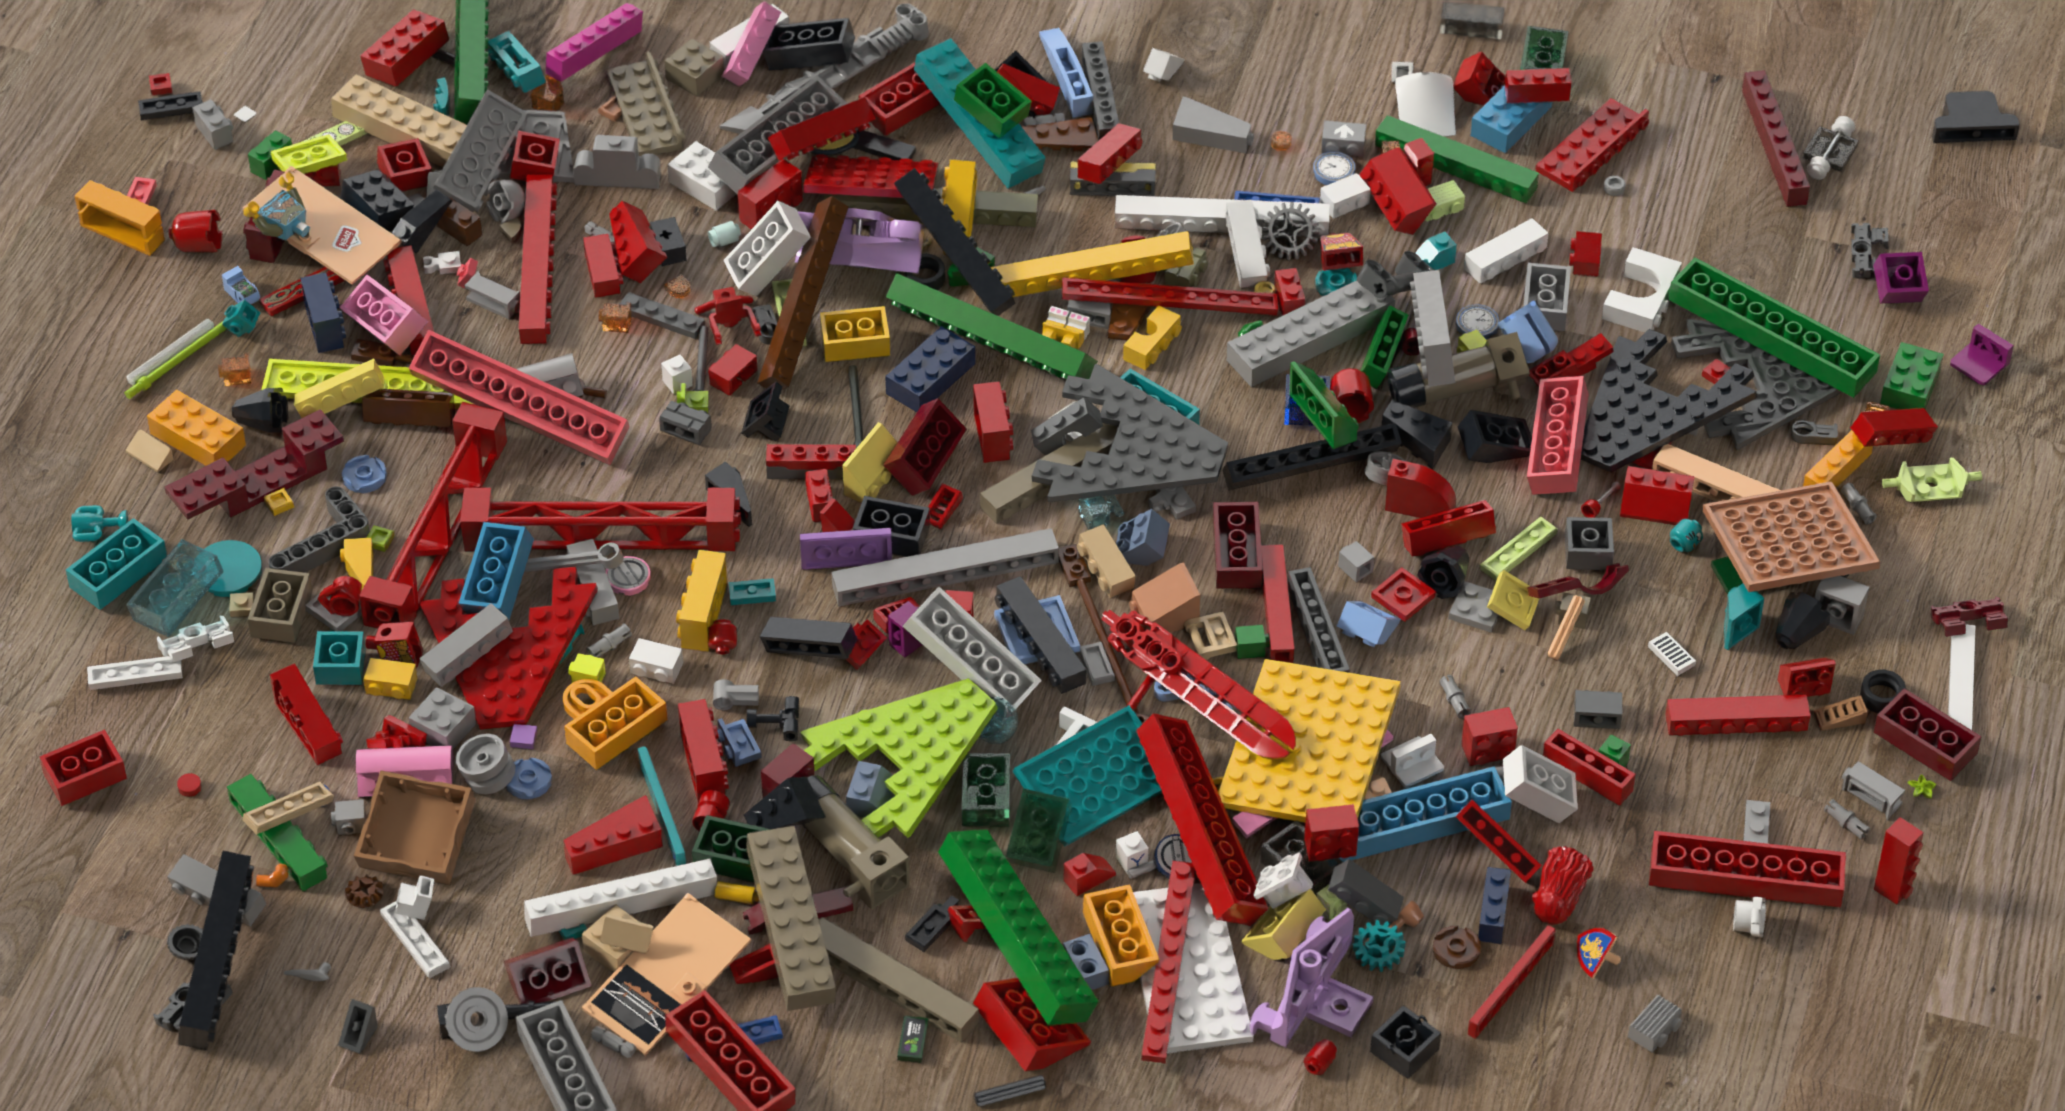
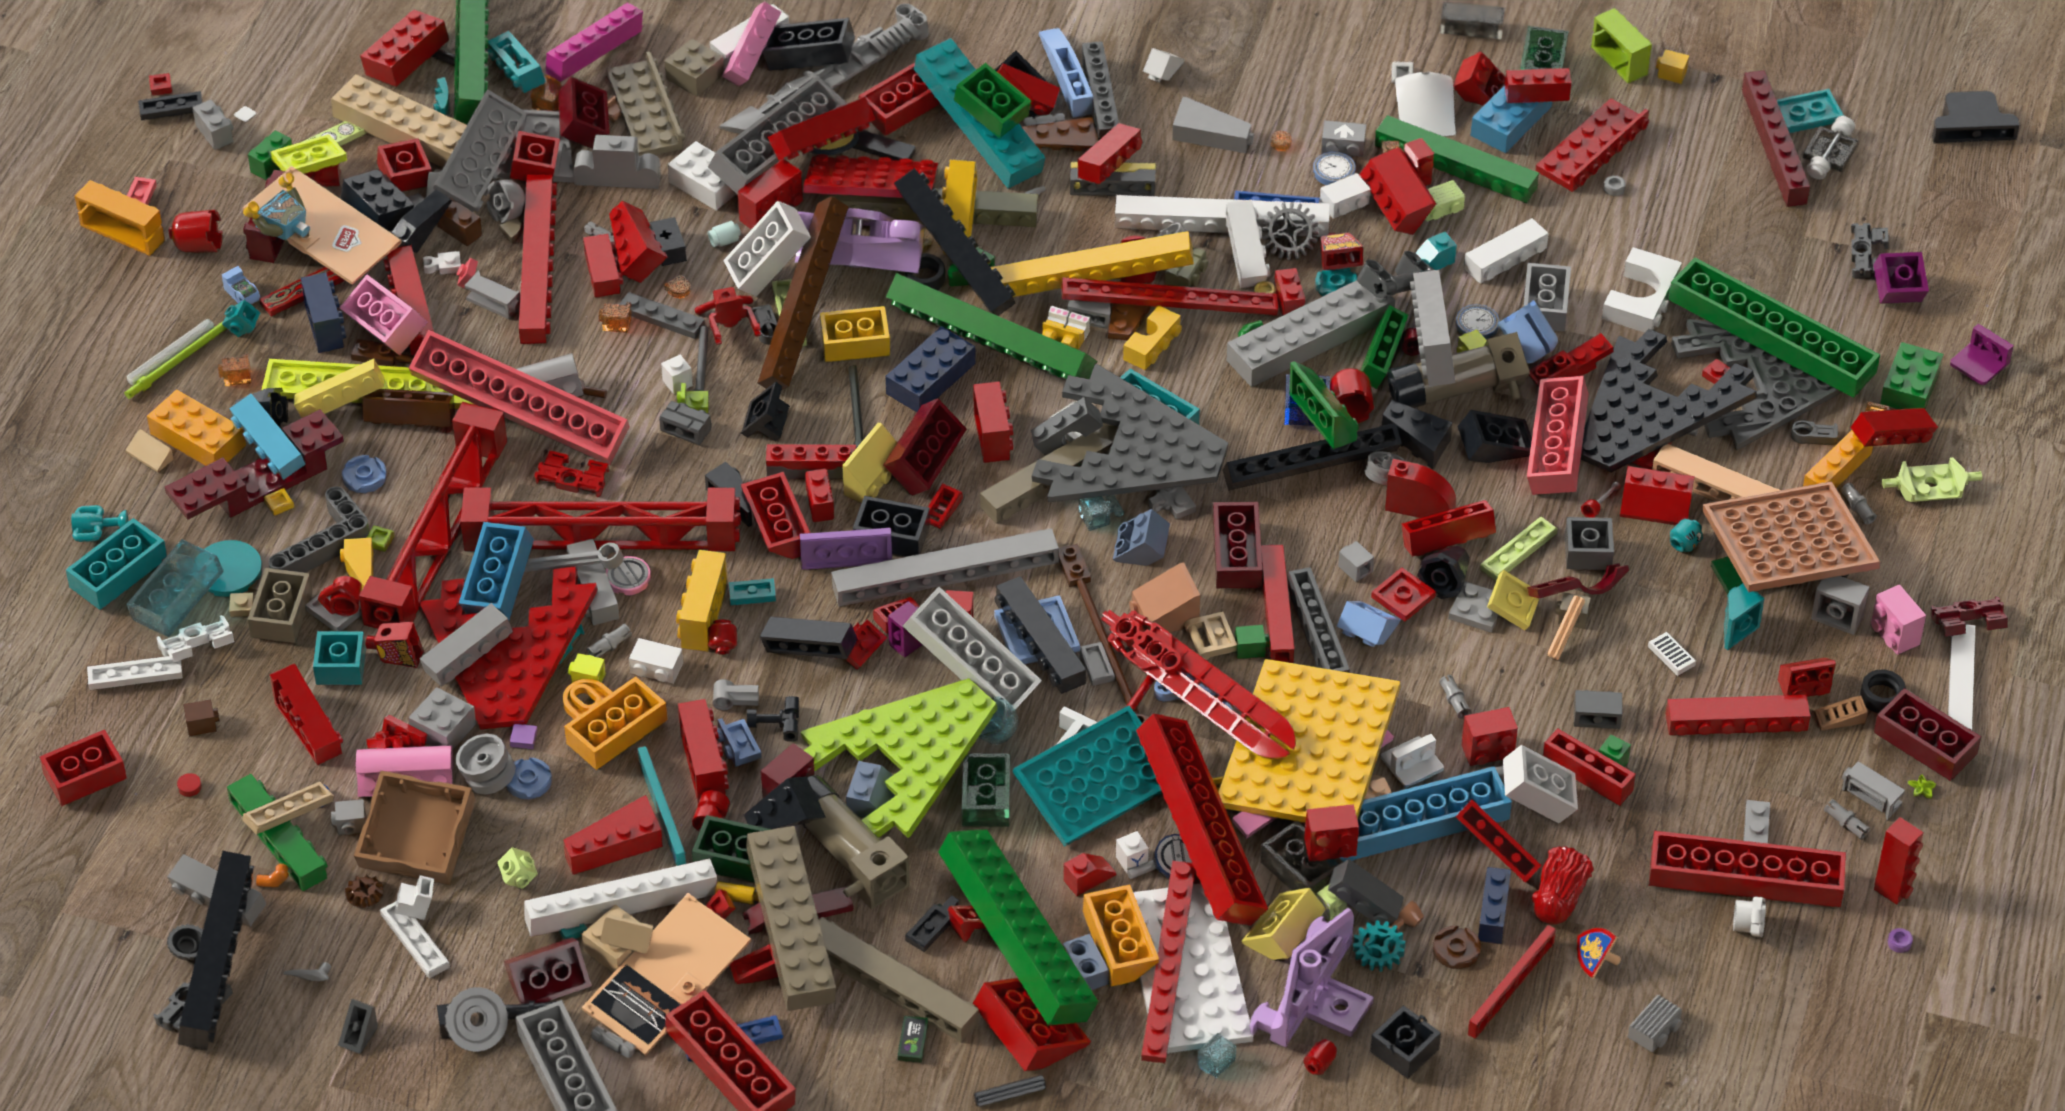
yellow brick [363,658,418,700] -> none
red piece [708,344,757,396] -> none
red slope [820,498,855,532] -> none
clear green brick [1005,788,1073,873] -> none
tan brick [1077,524,1136,598] -> none
white bracket [1254,853,1313,909] -> none
red brick [1569,231,1602,277] -> none
black cone [1776,592,1830,649] -> none
none -> reddish brown brick [183,699,220,736]
none -> medium azure brick [229,393,305,480]
none -> yellowish green brick [497,847,538,889]
none -> red piece [534,450,609,498]
none -> dark red brick [558,76,610,149]
none -> red plate [705,889,736,920]
none -> red slope [741,472,810,559]
none -> clear light blue brick [1198,1033,1236,1078]
none -> lime piece [1591,8,1652,83]
none -> yellow brick [1656,49,1689,84]
none -> teal tile [1777,89,1844,133]
none -> bright pink brick [1871,584,1926,655]
none -> medium lavender tile [1888,928,1913,953]

